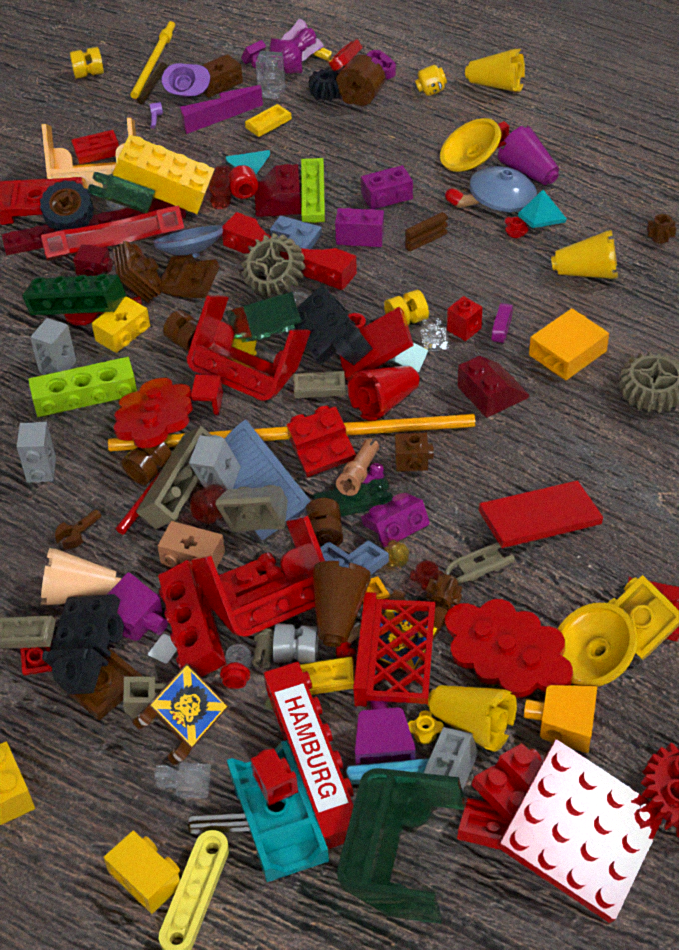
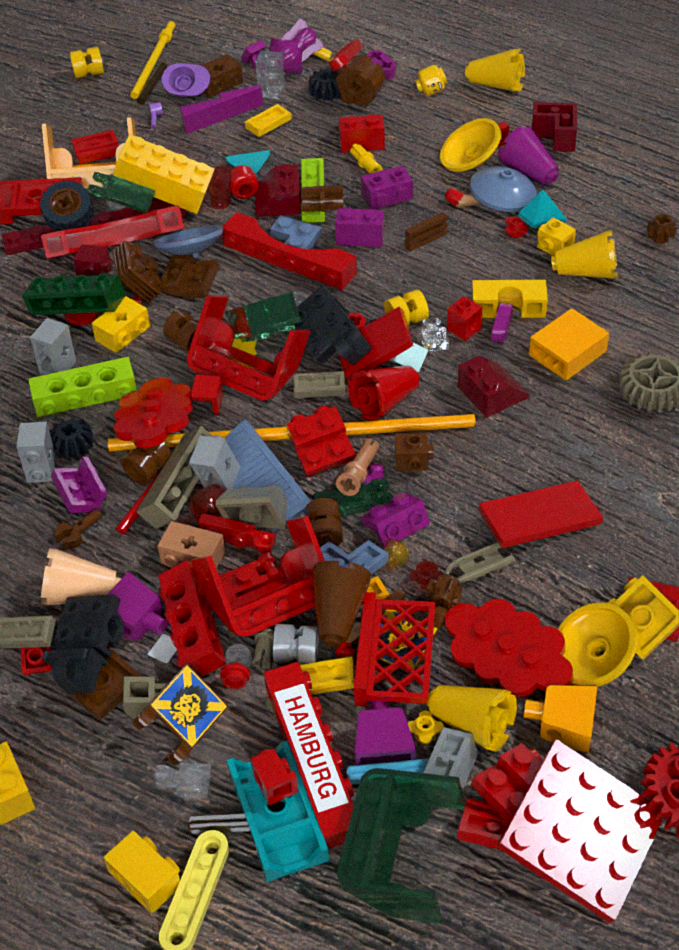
dark tan gear [241,233,306,298] -> none
none -> black gear [49,416,94,461]
none -> magenta bracket [51,457,107,513]
none -> red hinge [198,513,276,553]
none -> reddish brown hips [301,185,344,212]
none -> red slope [338,114,385,153]
none -> yellow axle [350,144,383,174]
none -> yellow arch [472,280,548,318]
none -> dark red brick [531,102,577,152]
none -> yellow brick [537,218,576,256]

